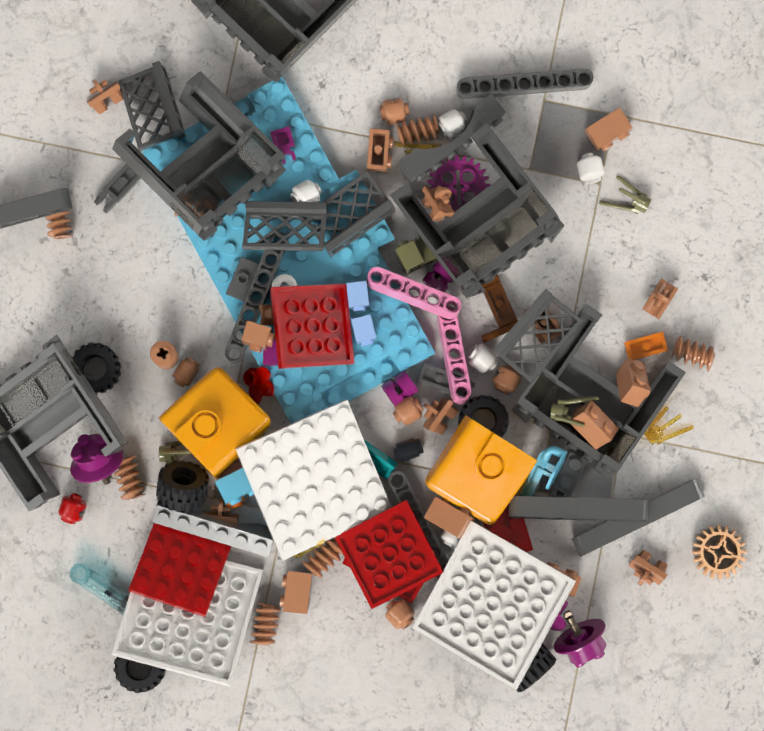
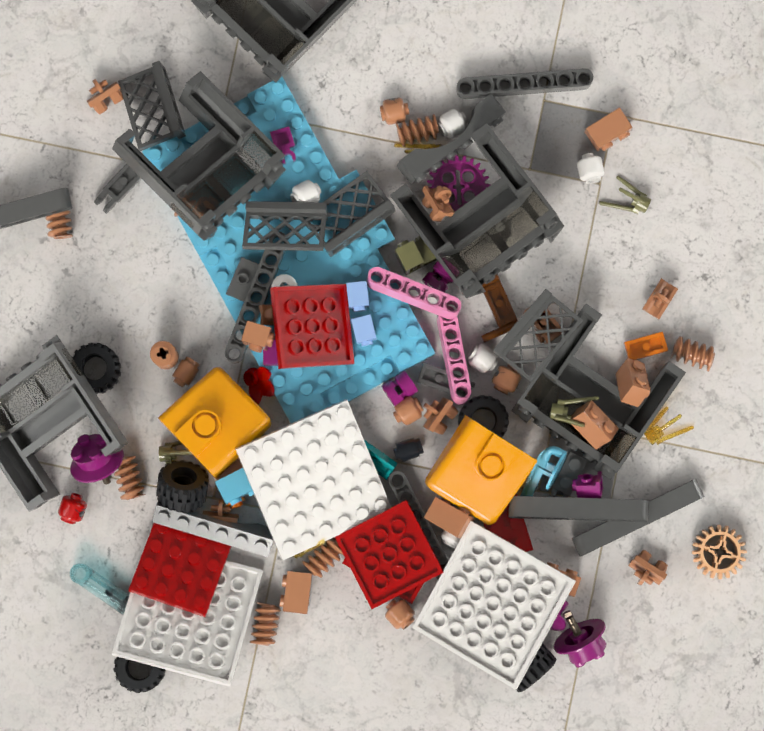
nougat brick [367,129,393,174] -> none
none -> magenta brick [572,471,604,498]

